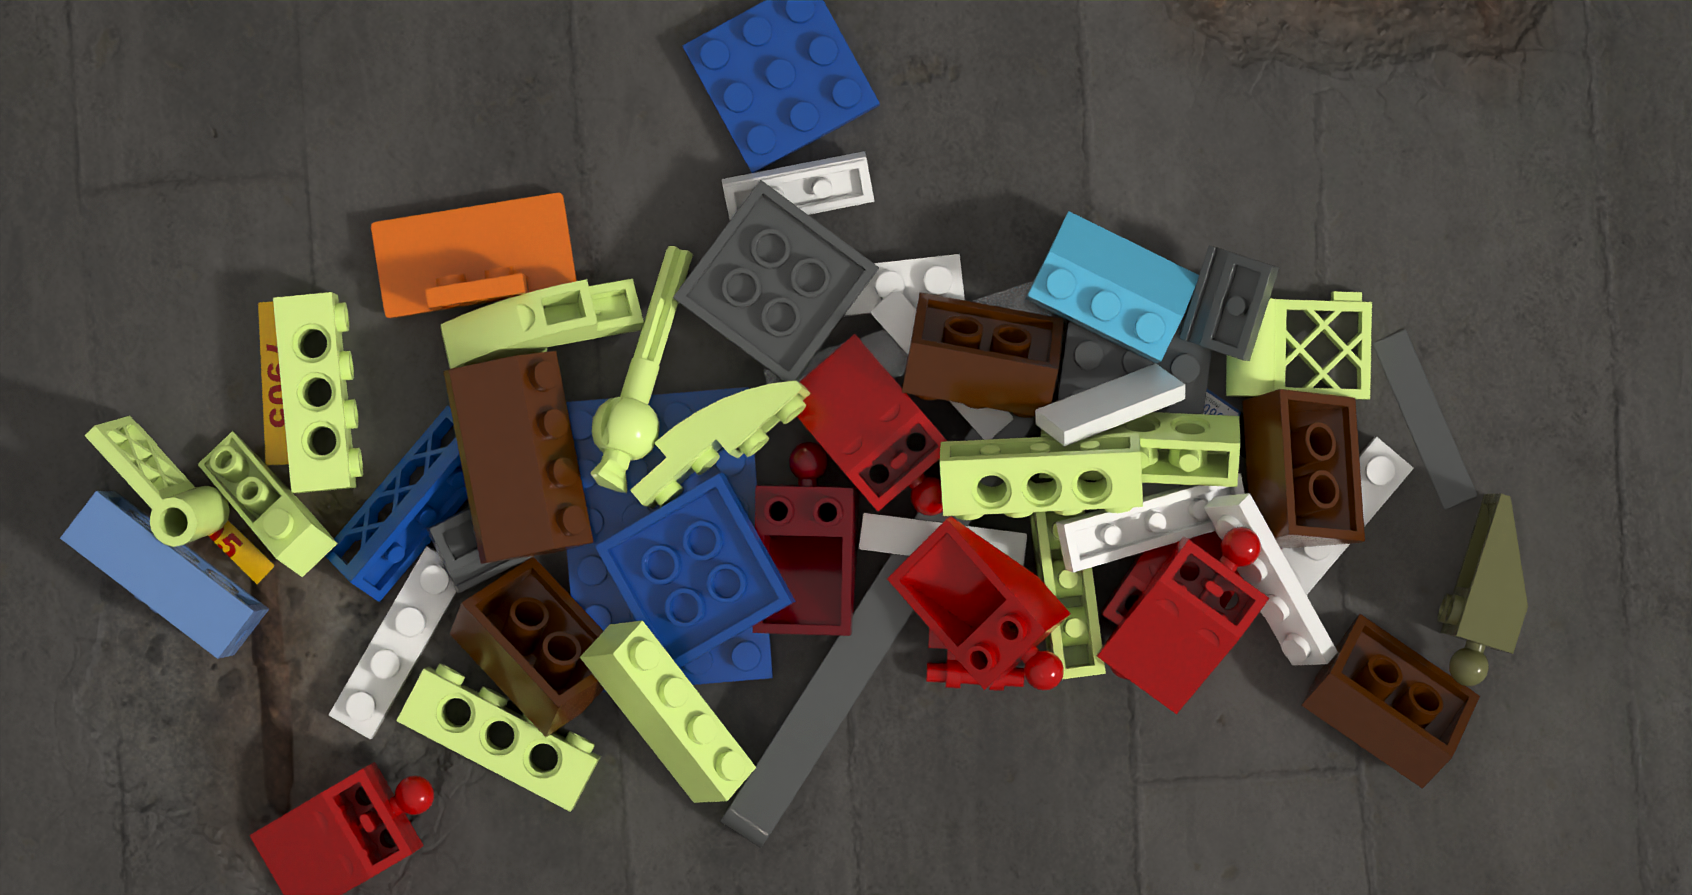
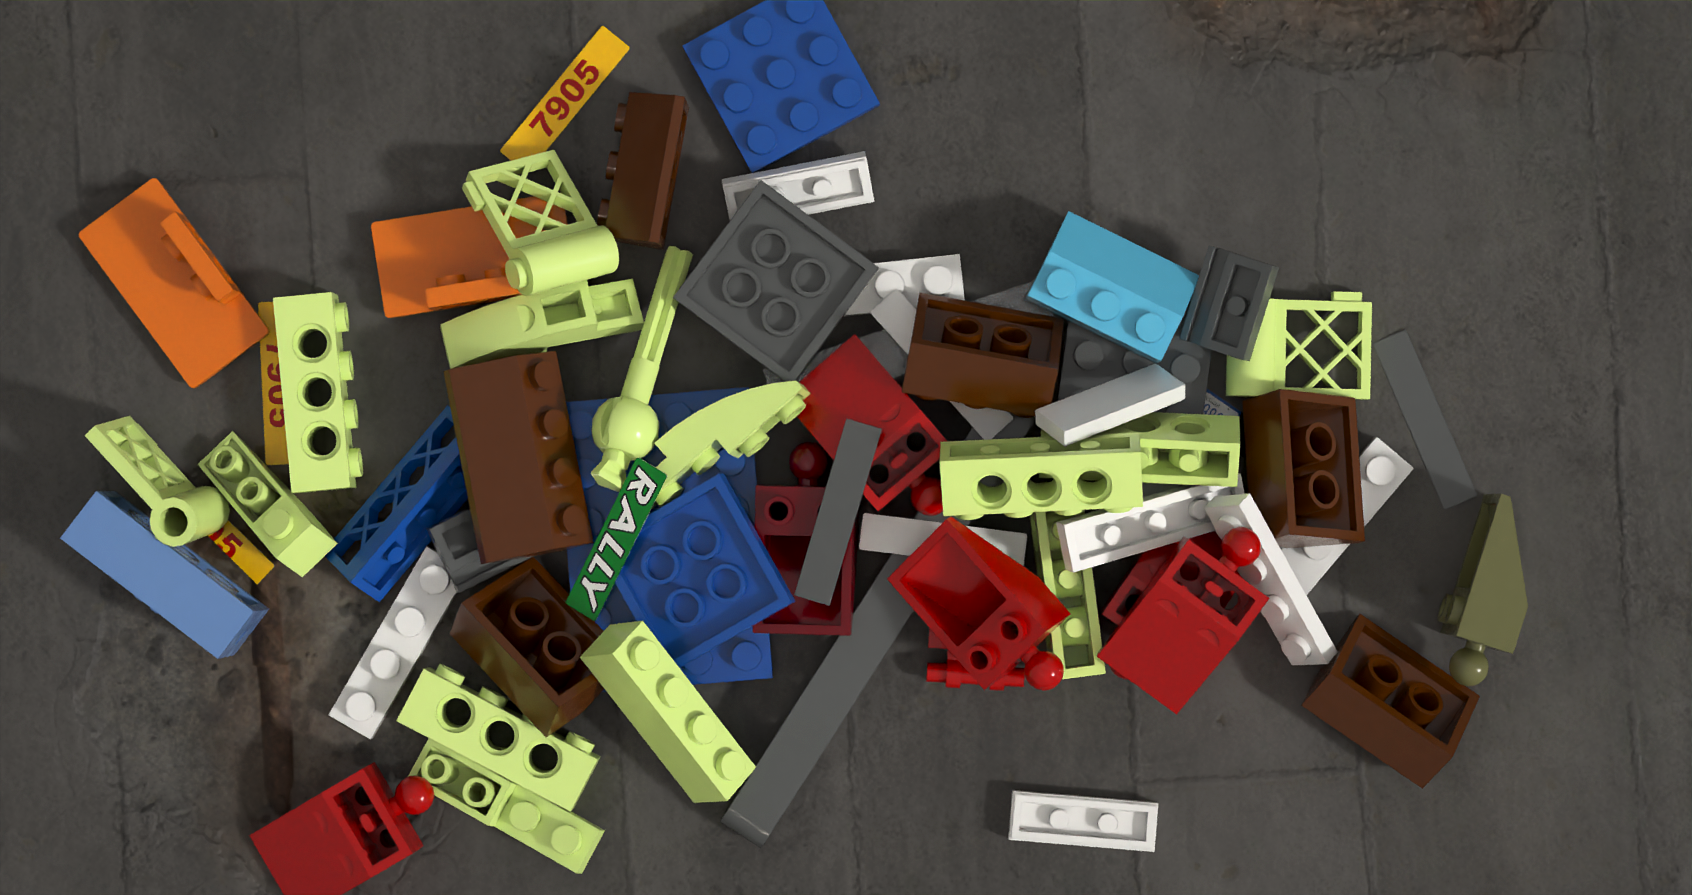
none -> orange bracket [79,178,270,388]
none -> yellowish green slope [409,738,605,874]
none -> yellowish green piece [462,150,619,296]
none -> yellow sticker [500,26,630,160]
none -> sticker [566,458,667,621]
none -> reddish brown slope [597,92,689,250]
none -> dark grey sticker [794,418,882,606]
none -> white tile [1008,790,1158,852]

